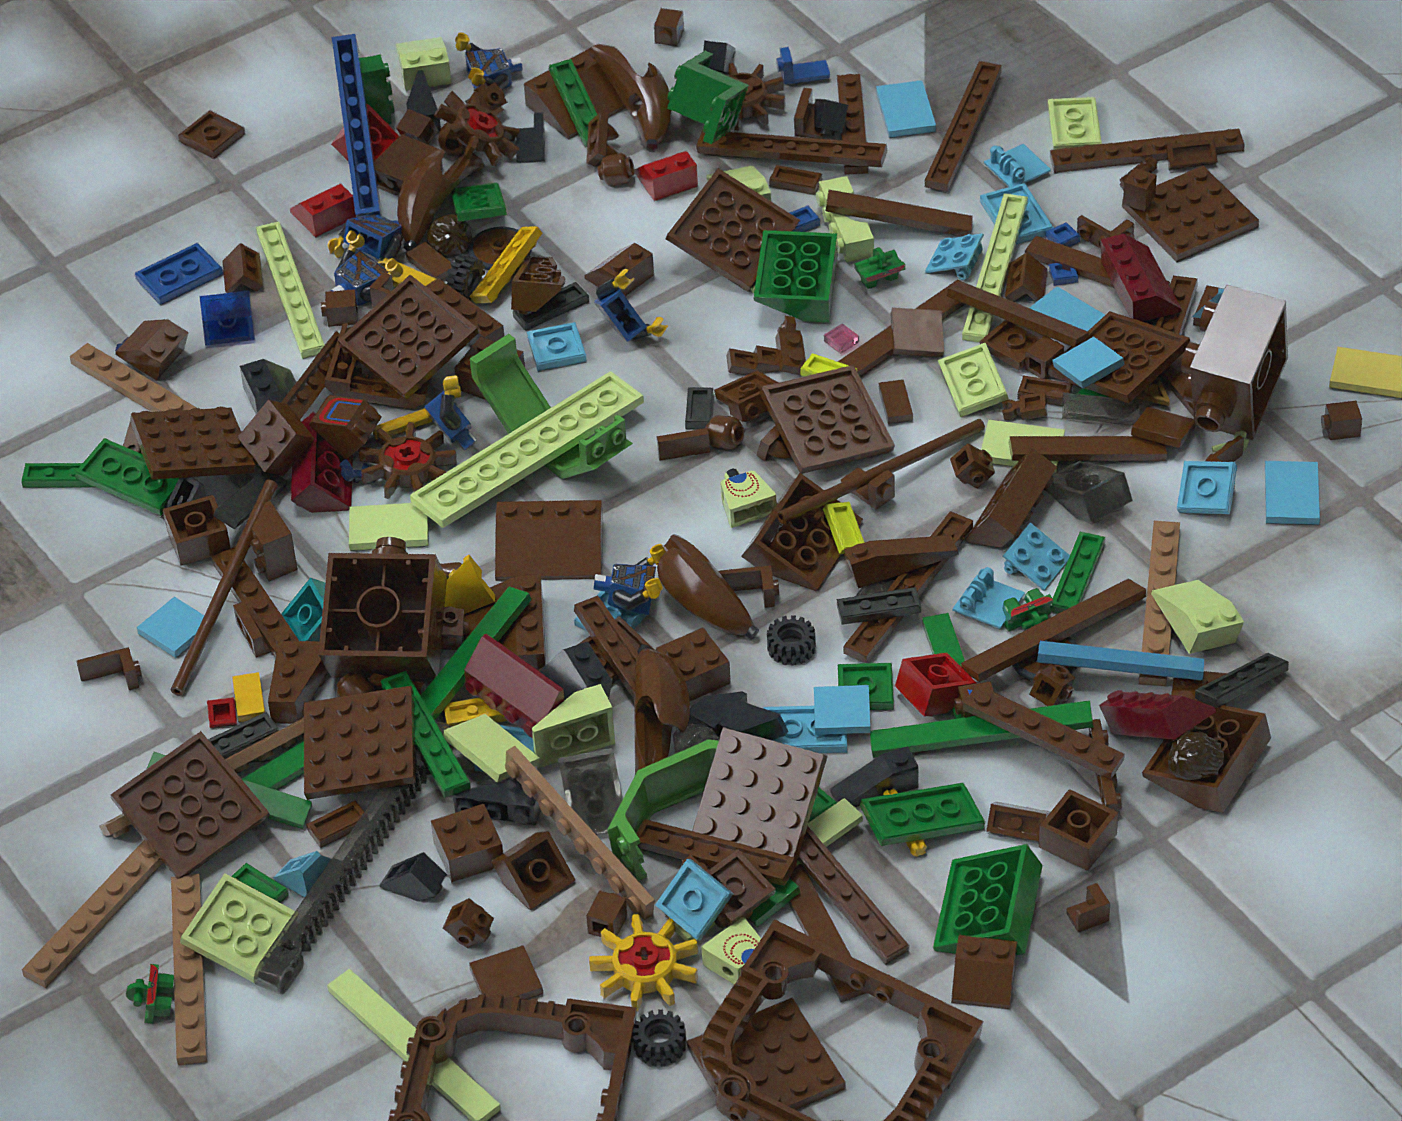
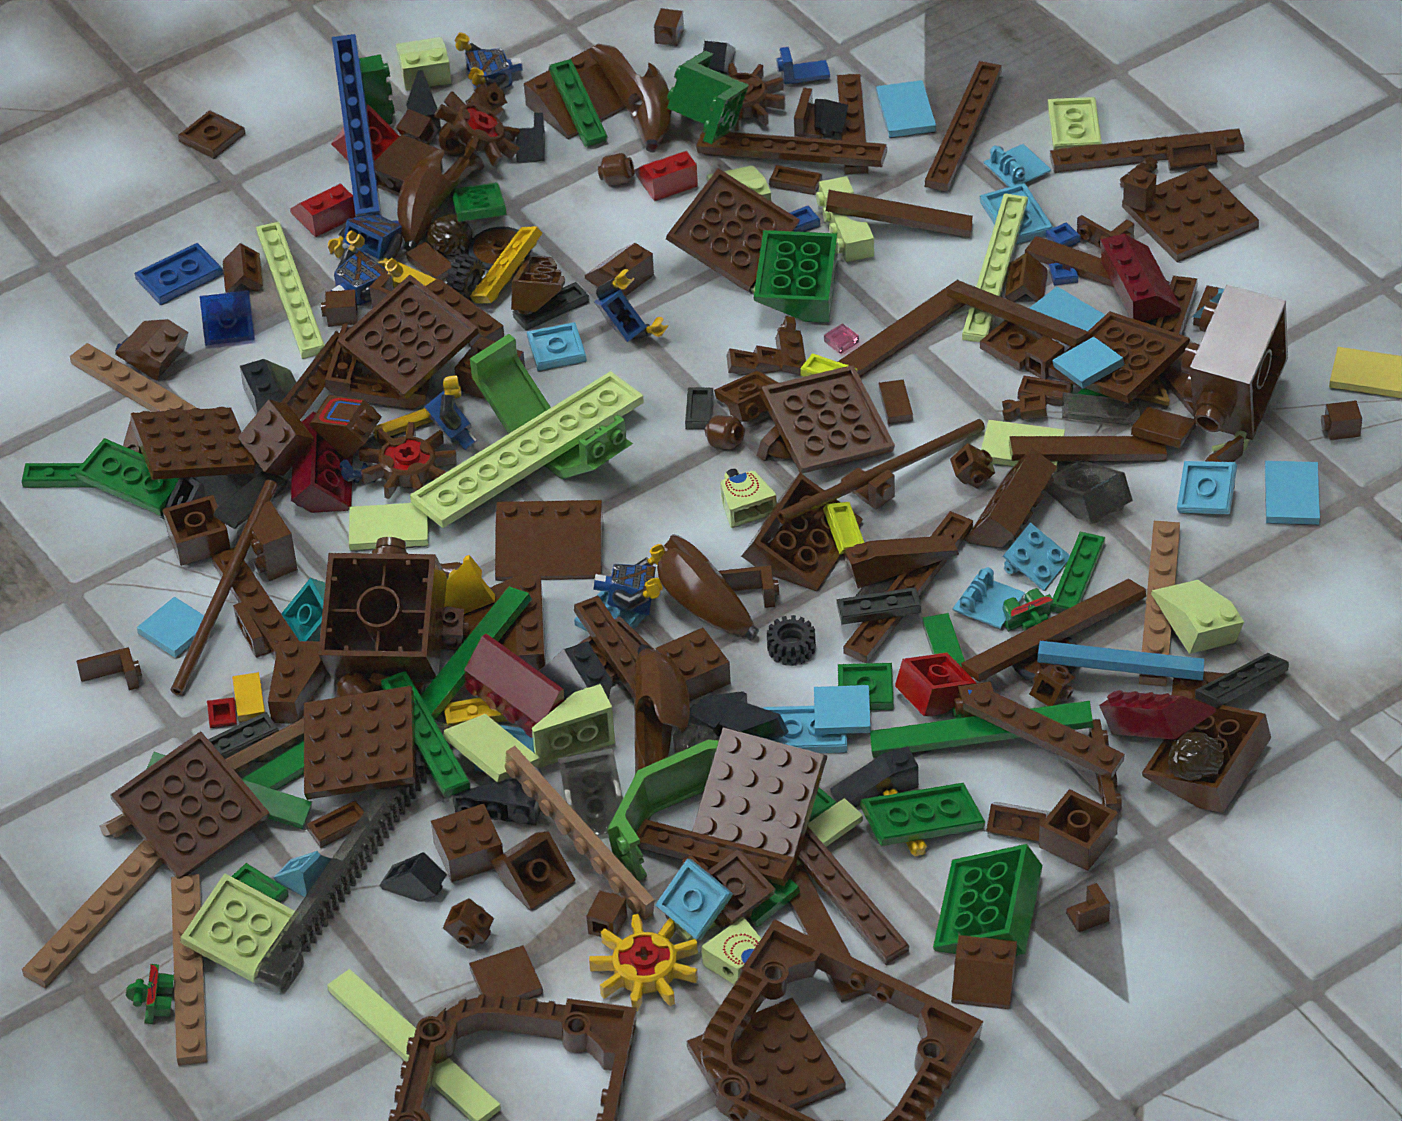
reddish brown tile [586,112,619,166] -> none
black tyre [632,1009,687,1066] -> none
reddish brown tile [656,428,710,461] -> none
green hips [854,247,905,289] -> none
tile [890,307,944,357] -> none
medium azure hinge [925,233,984,280] -> none
yellowish green tile [938,343,1009,417] -> none

